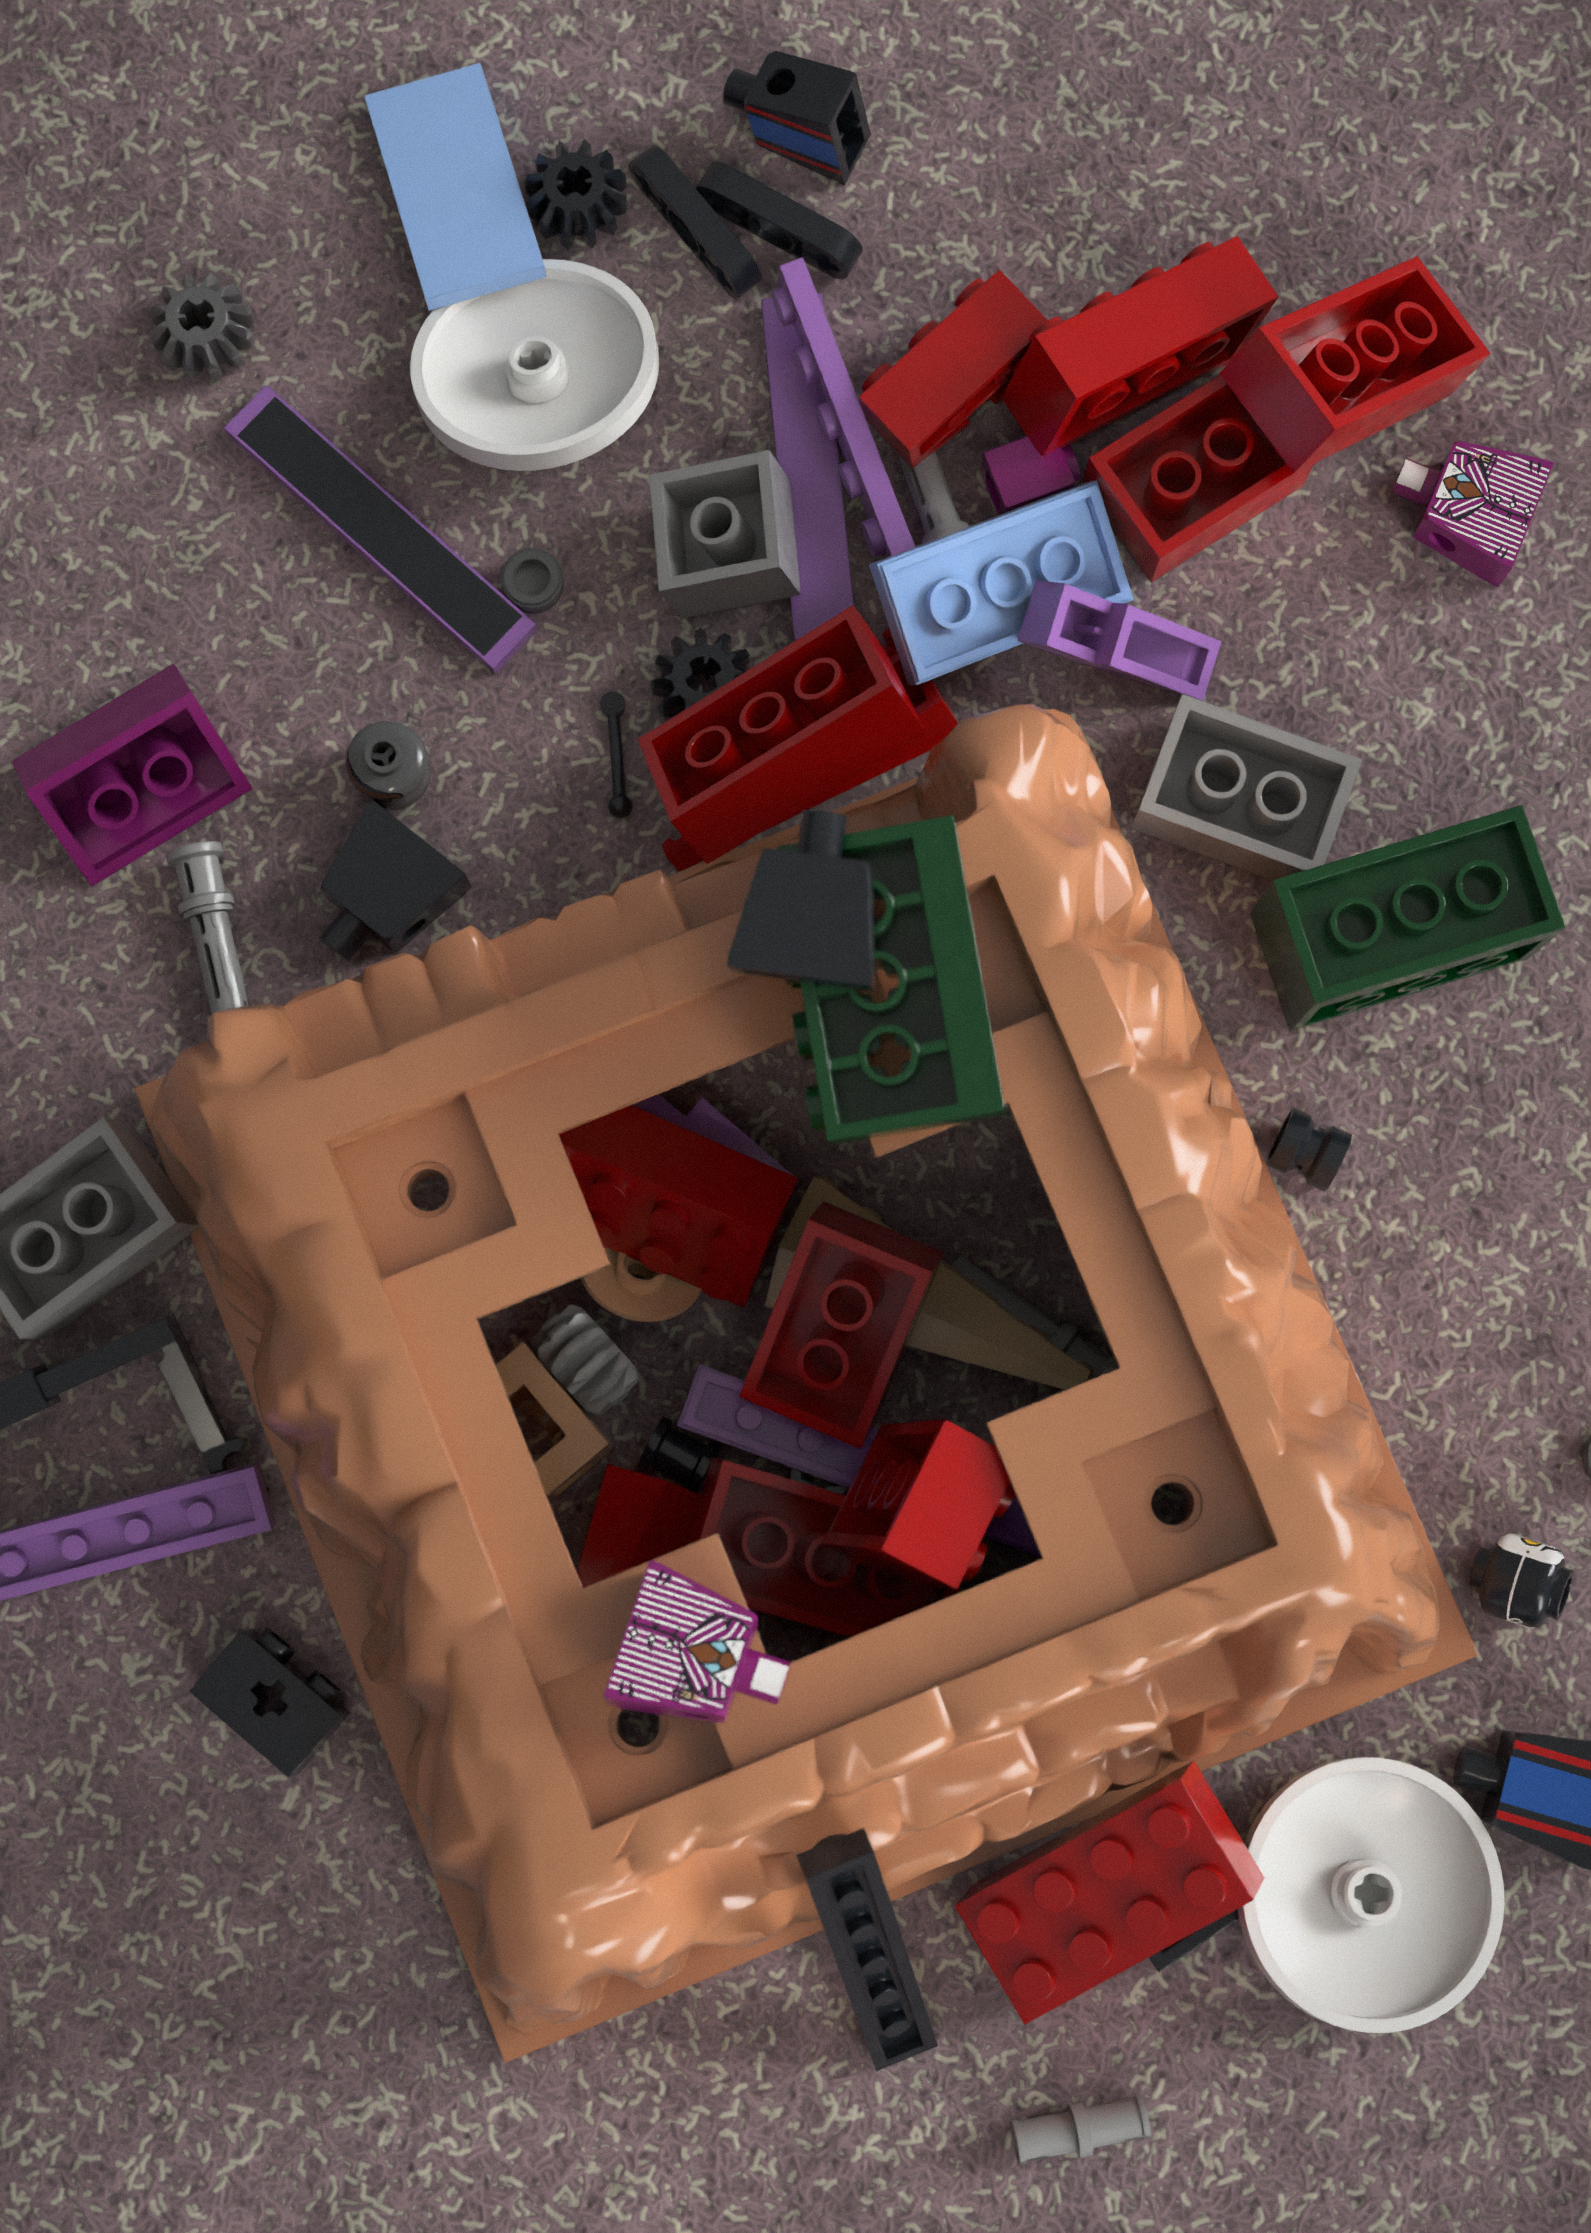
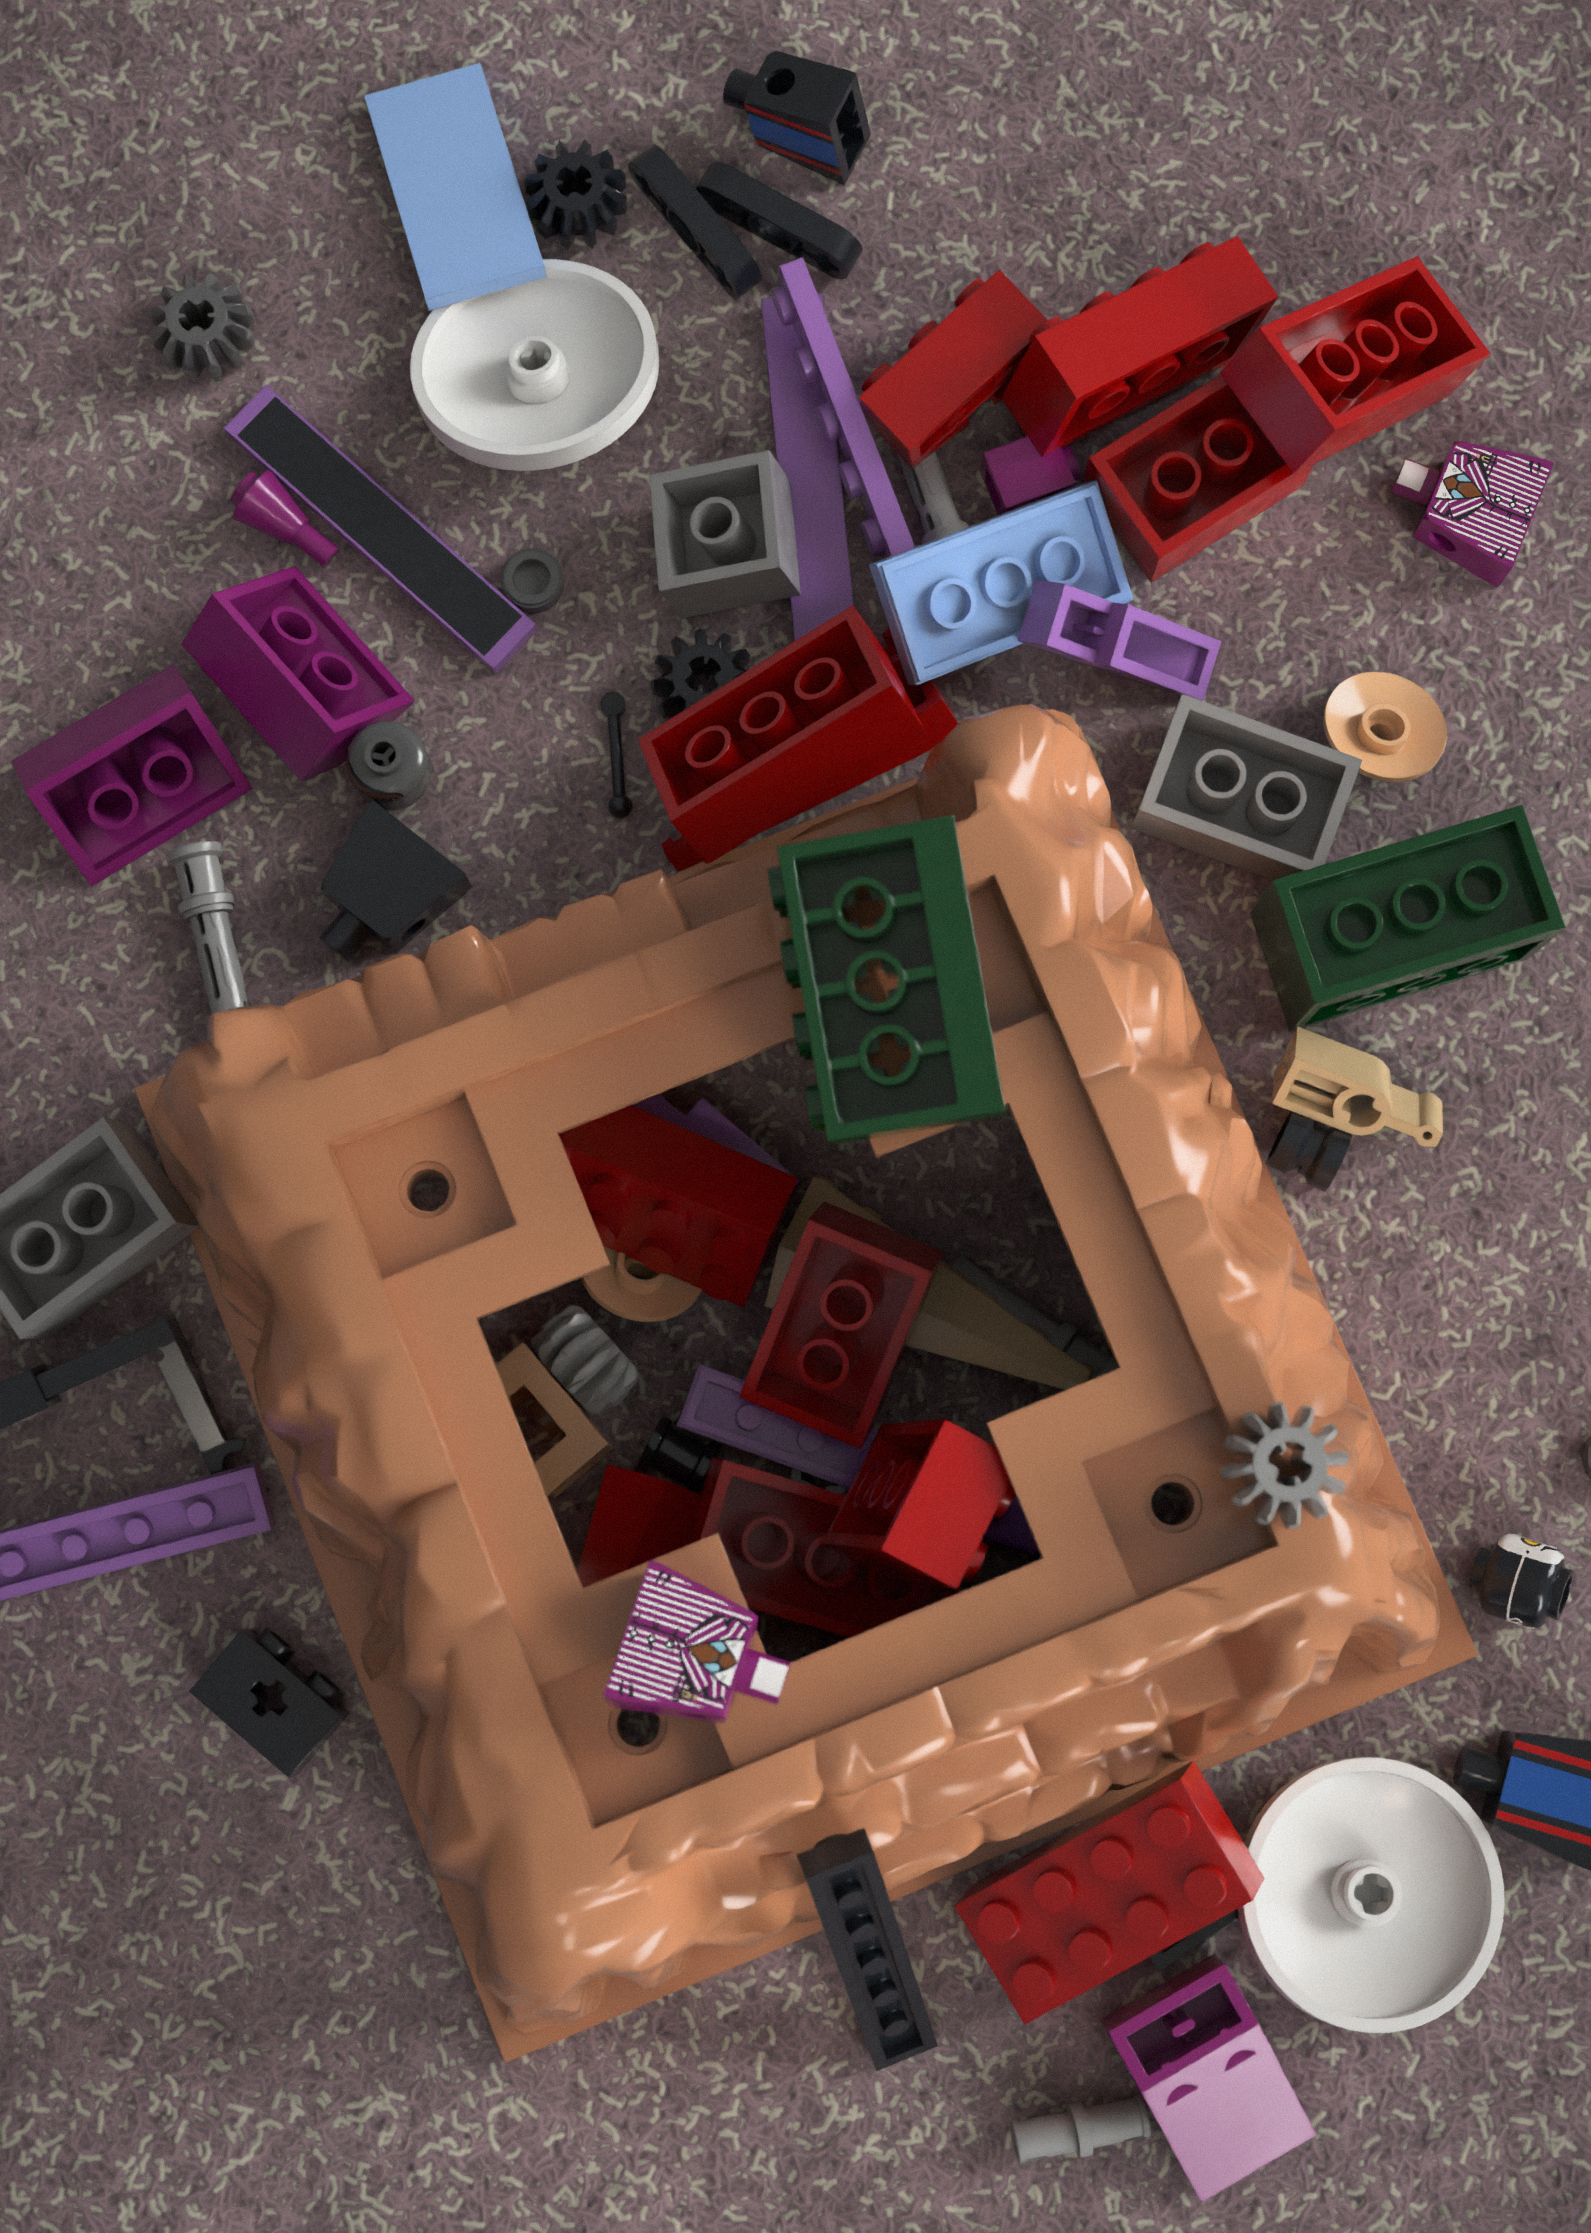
black torso [727,810,876,992] -> none
none -> magenta slope [181,566,415,782]
none -> magenta cone [230,470,339,568]
none -> slope [1100,1954,1317,2203]
none -> light grey gear [1220,1402,1349,1529]
none -> tan piece [1272,1026,1443,1147]
none -> light nougat dish [1323,672,1447,782]

